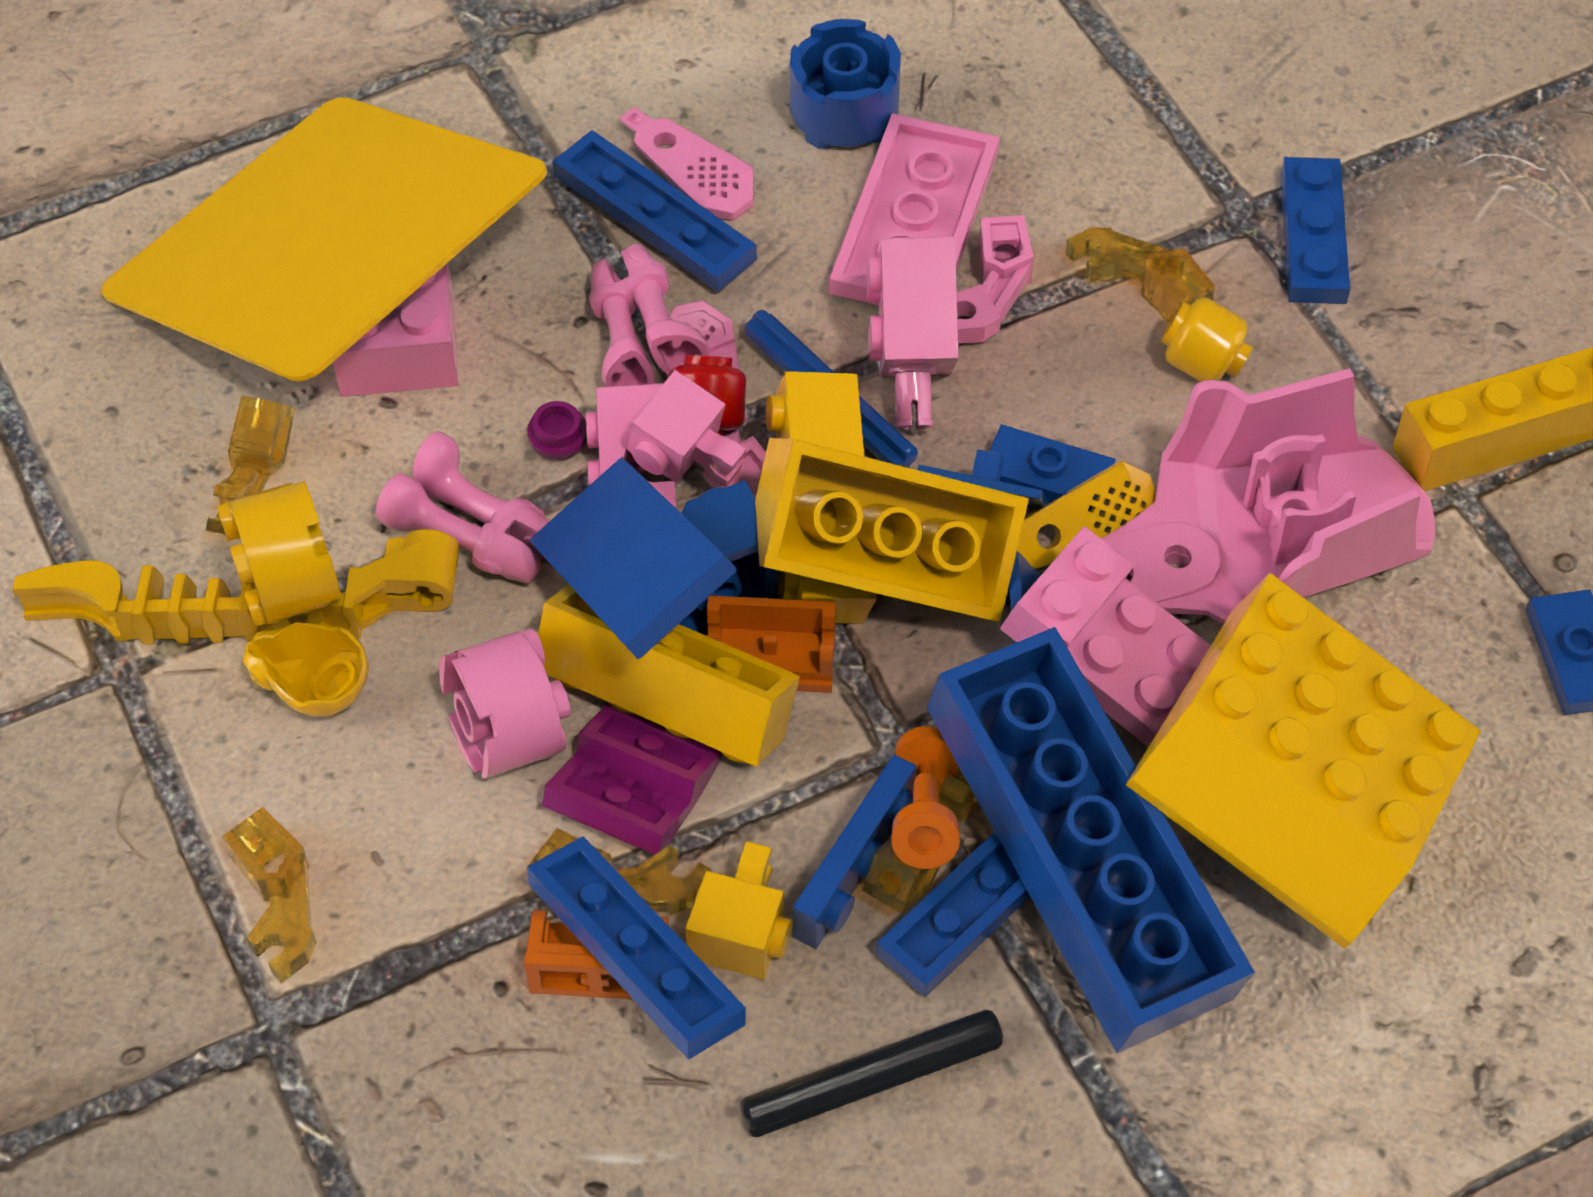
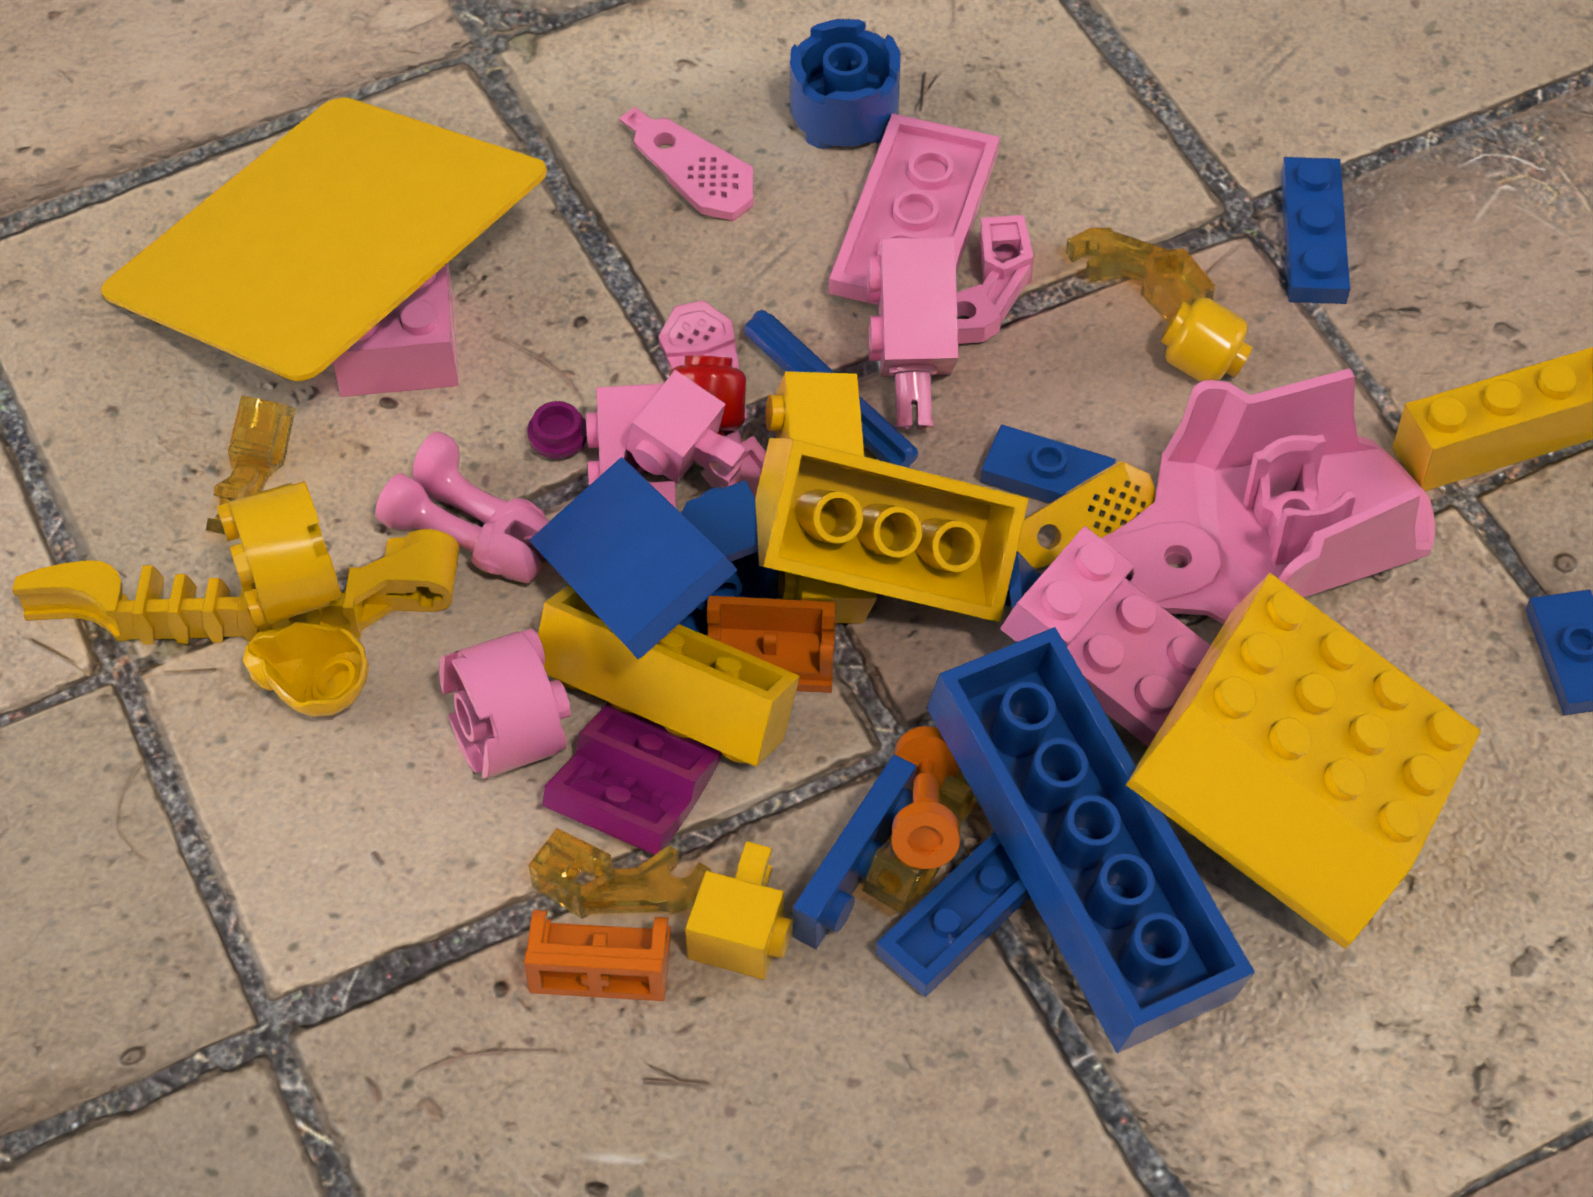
clear yellow piece [222,807,317,984] -> none
blue plate [527,836,746,1060] -> none
blue plate [553,130,757,292] -> none
bright pink piece [589,244,709,387] -> none
black axle [740,1009,1003,1137] -> none
blue piece [917,449,1048,509] -> none

